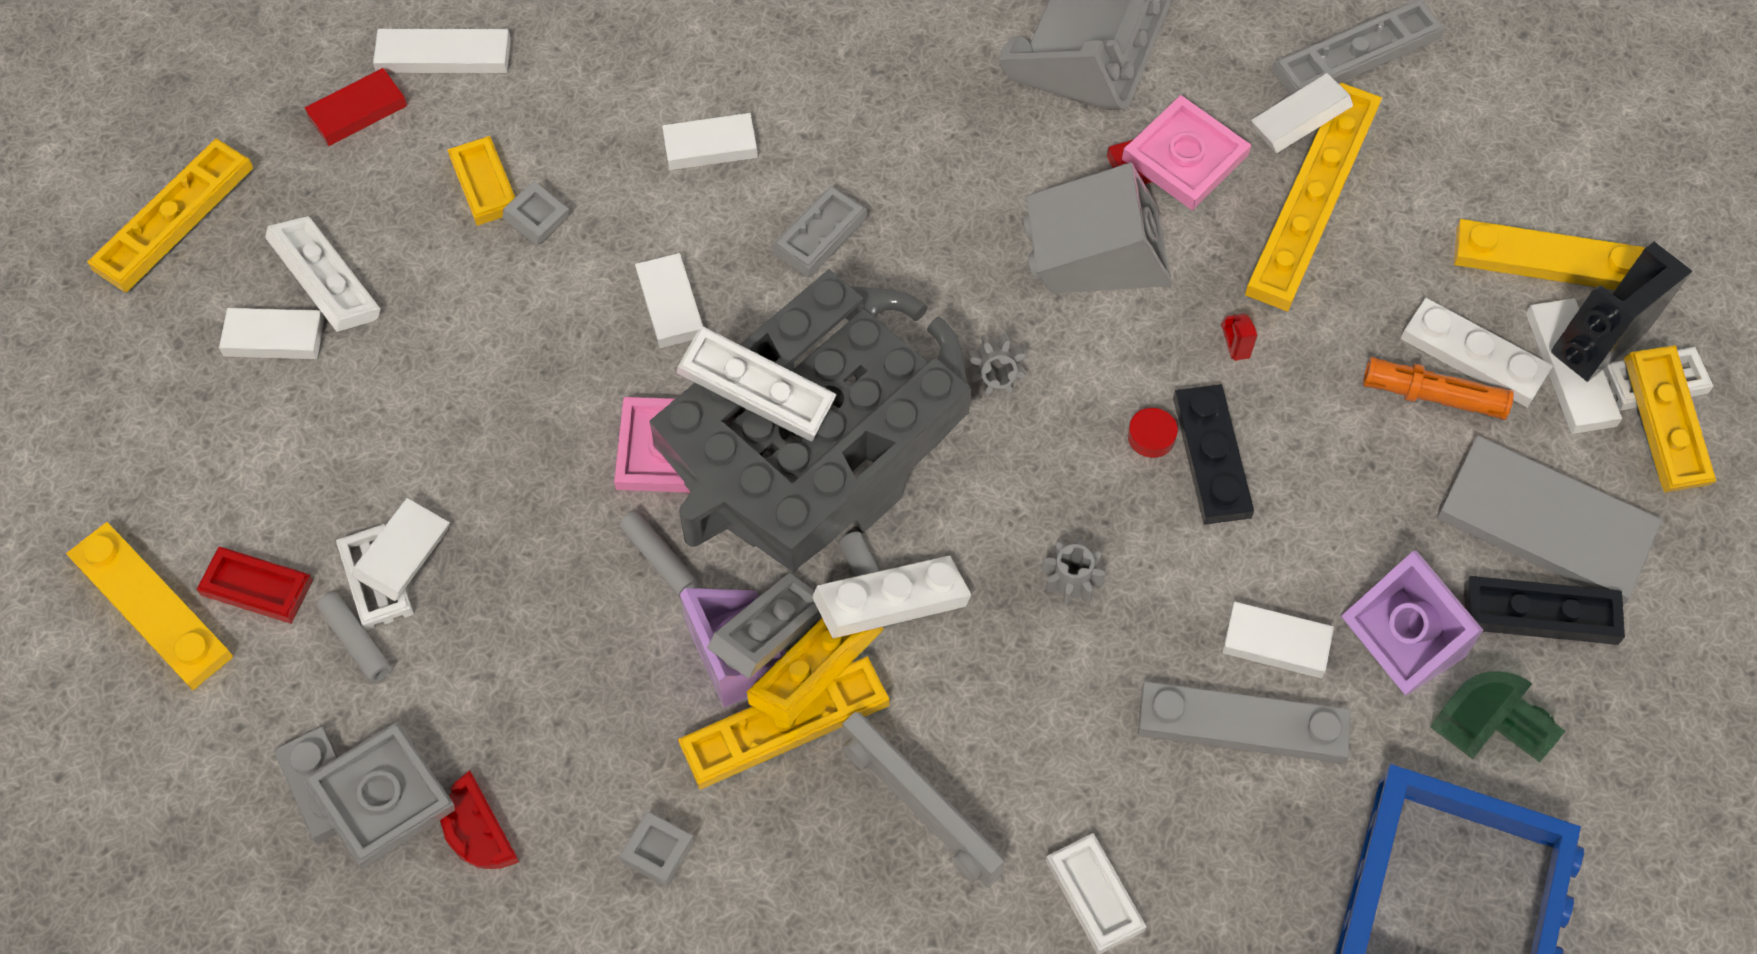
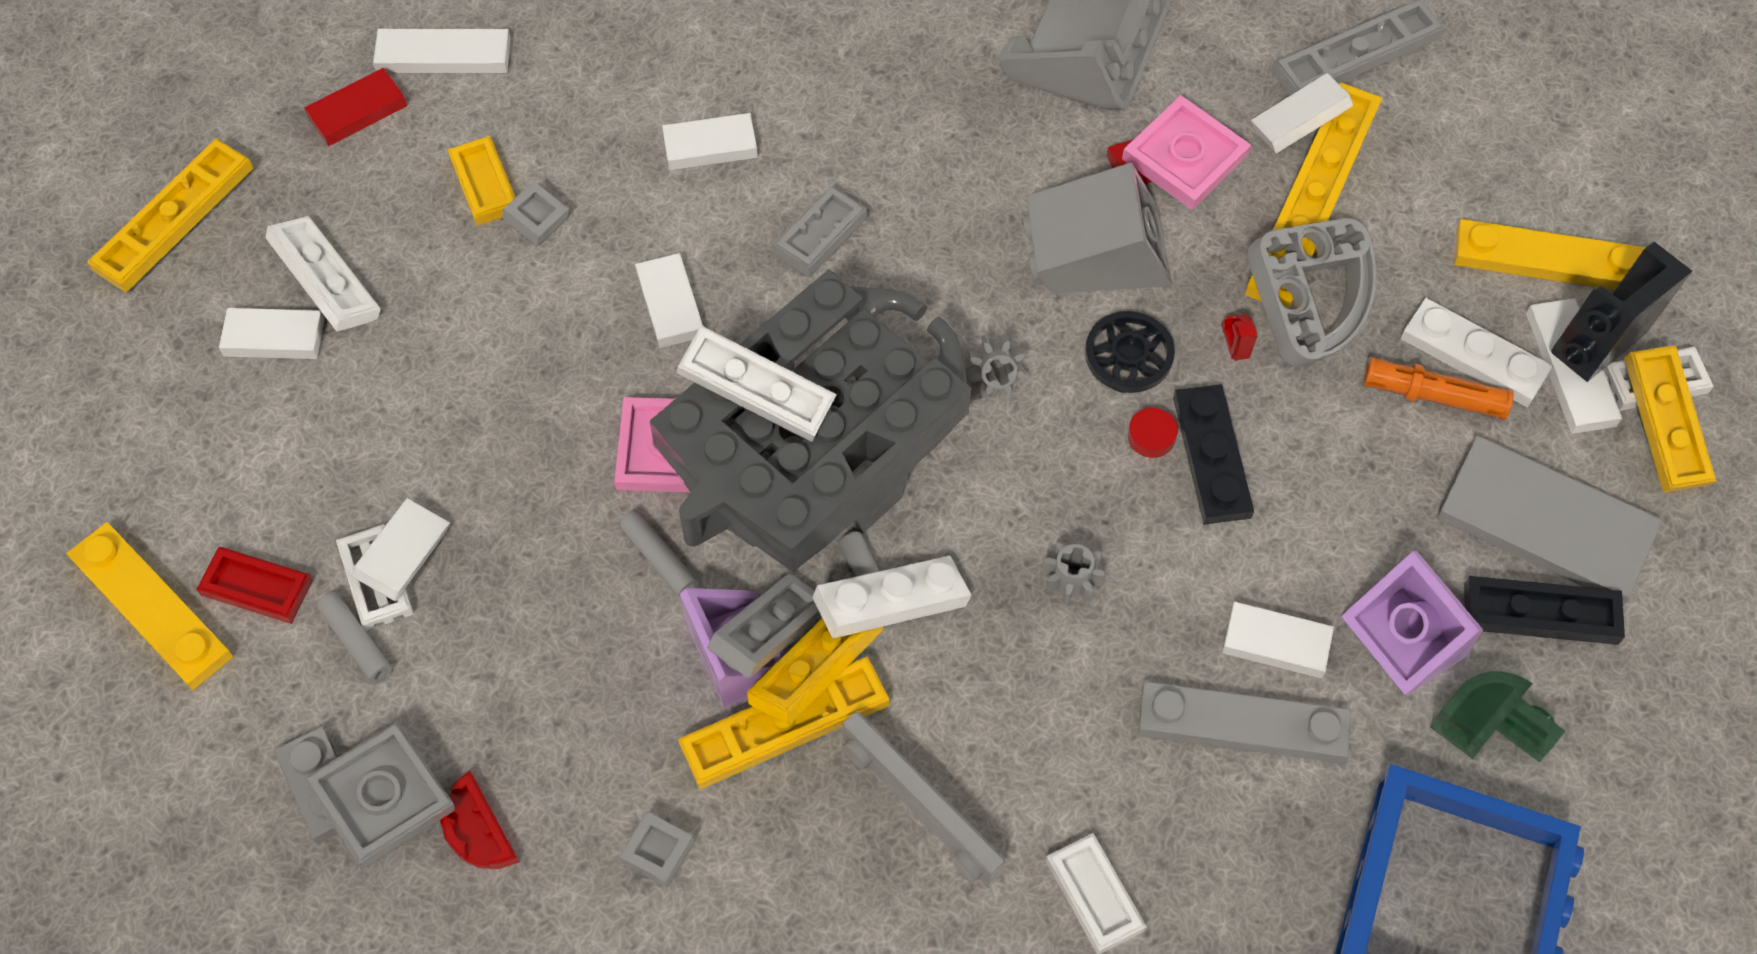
none -> black wheel [1085,311,1175,393]
none -> light grey beam [1247,218,1376,367]

